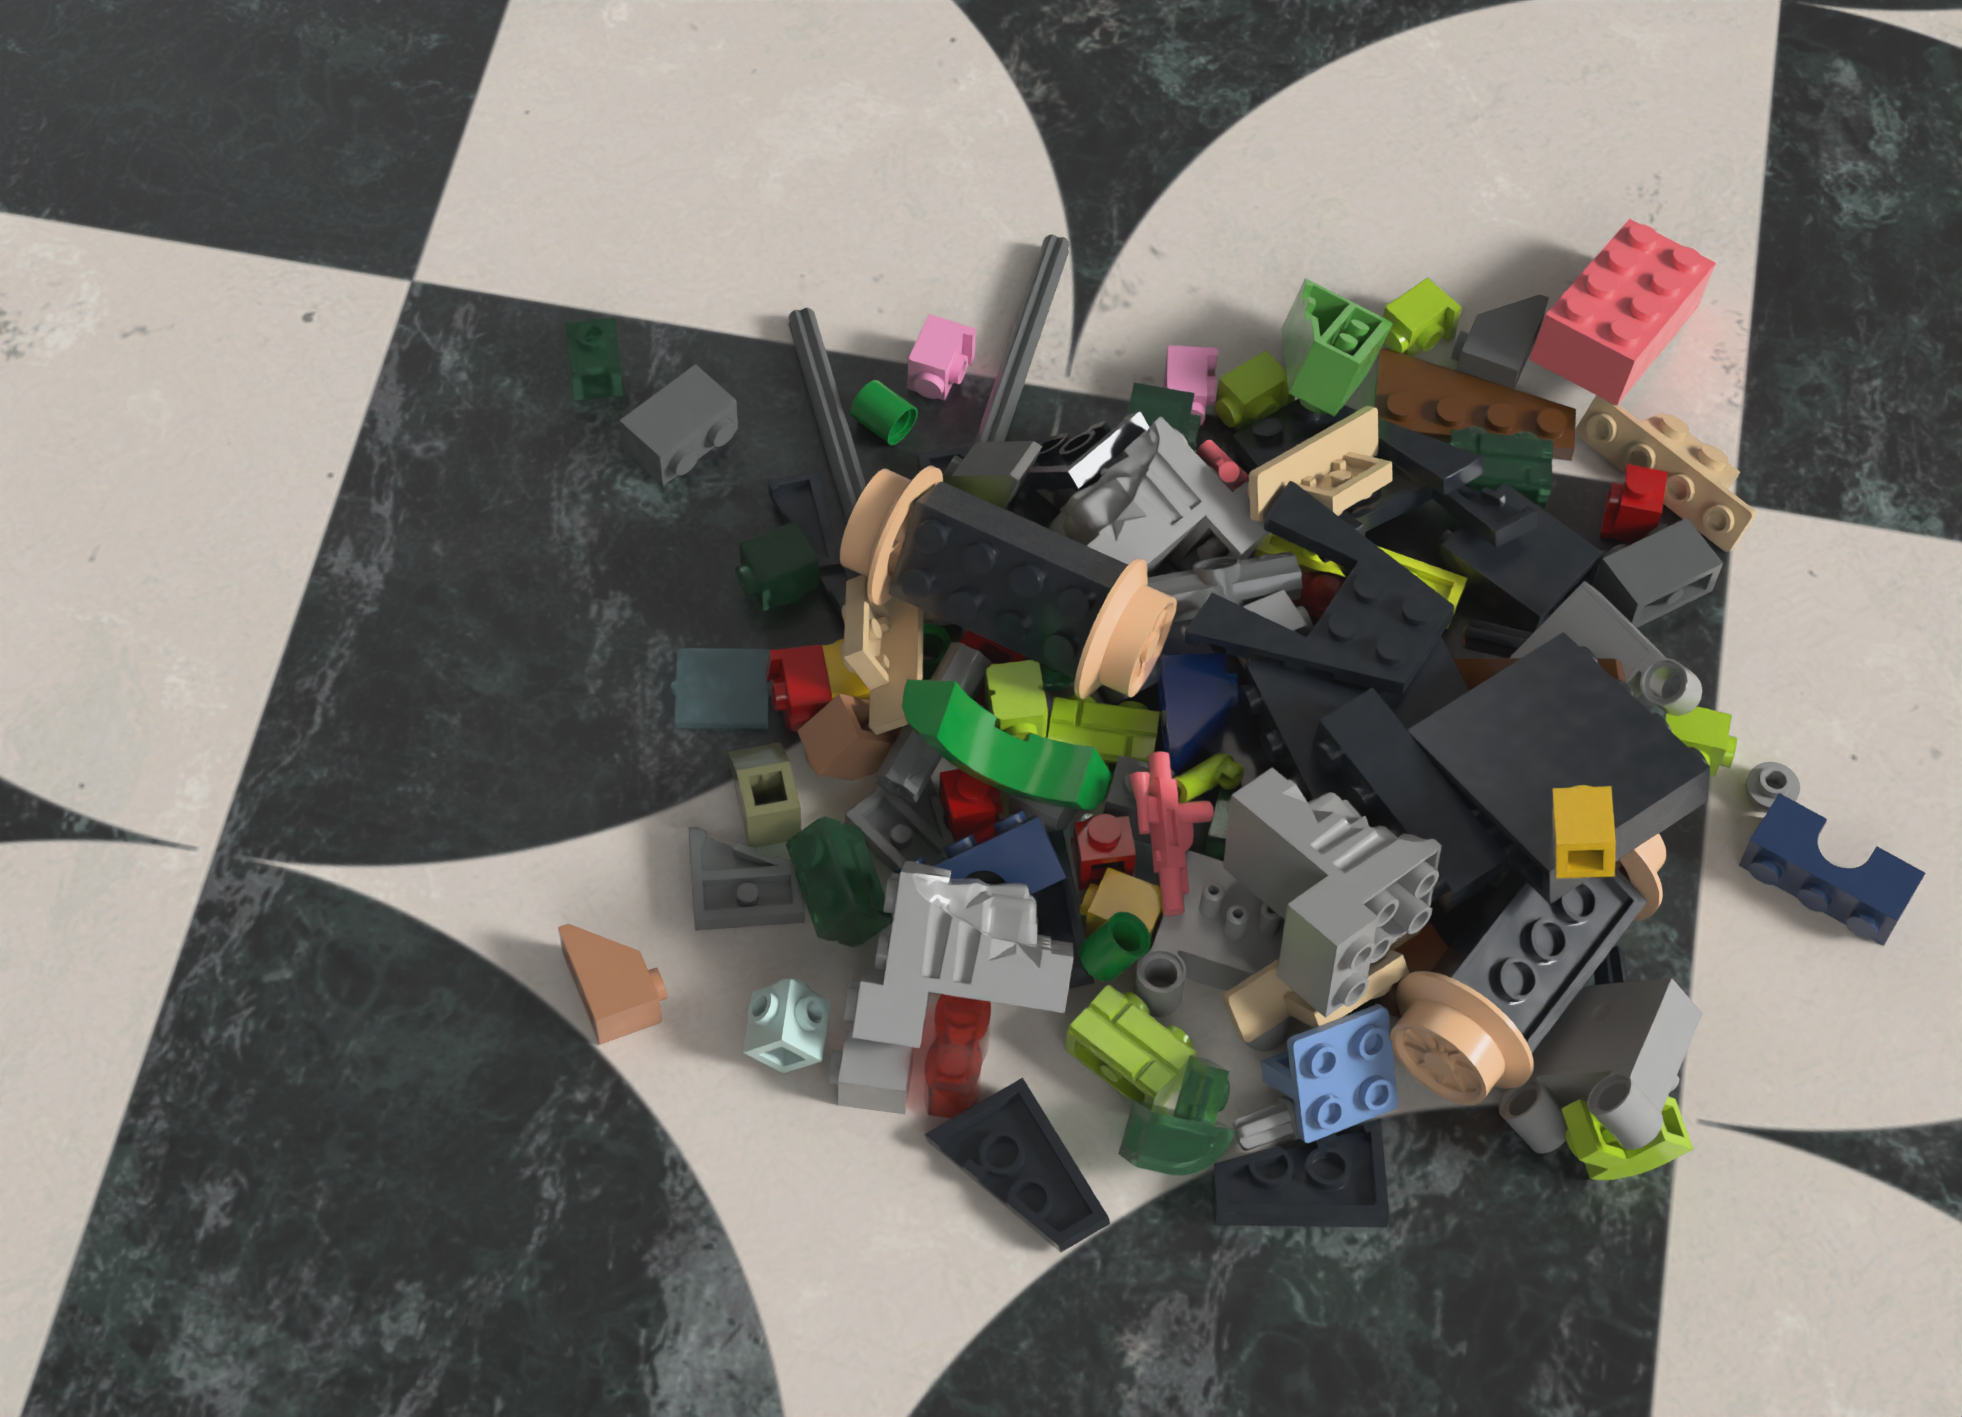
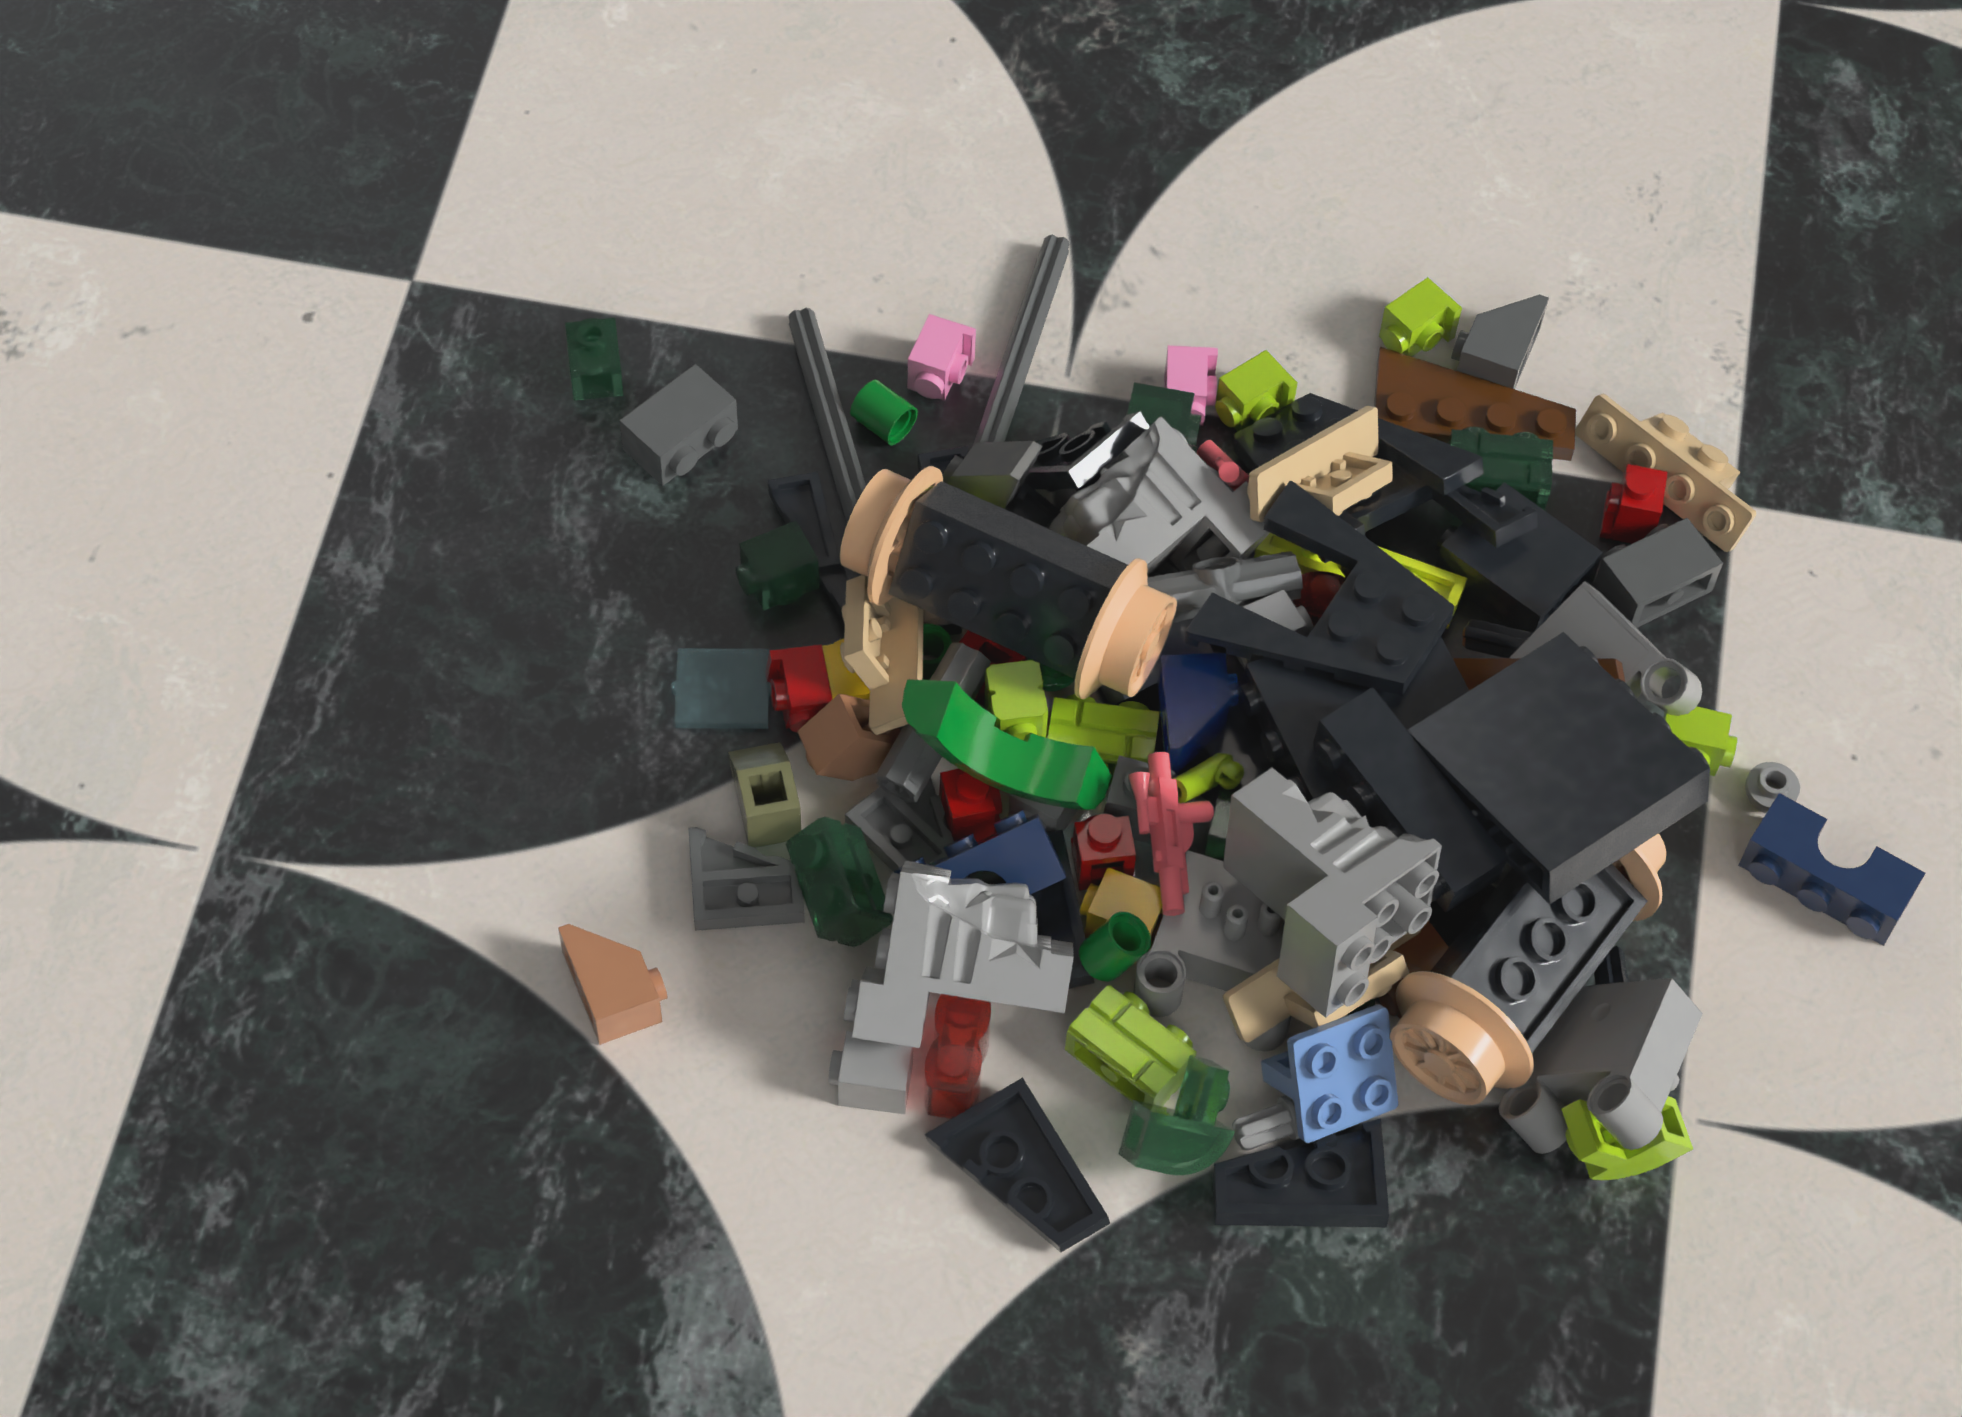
light aqua brick [743,978,831,1074] -> none
bright green wedge [1281,278,1393,417] -> none
coral brick [1529,219,1716,406] -> none
yellow brick [1552,785,1616,879] -> none

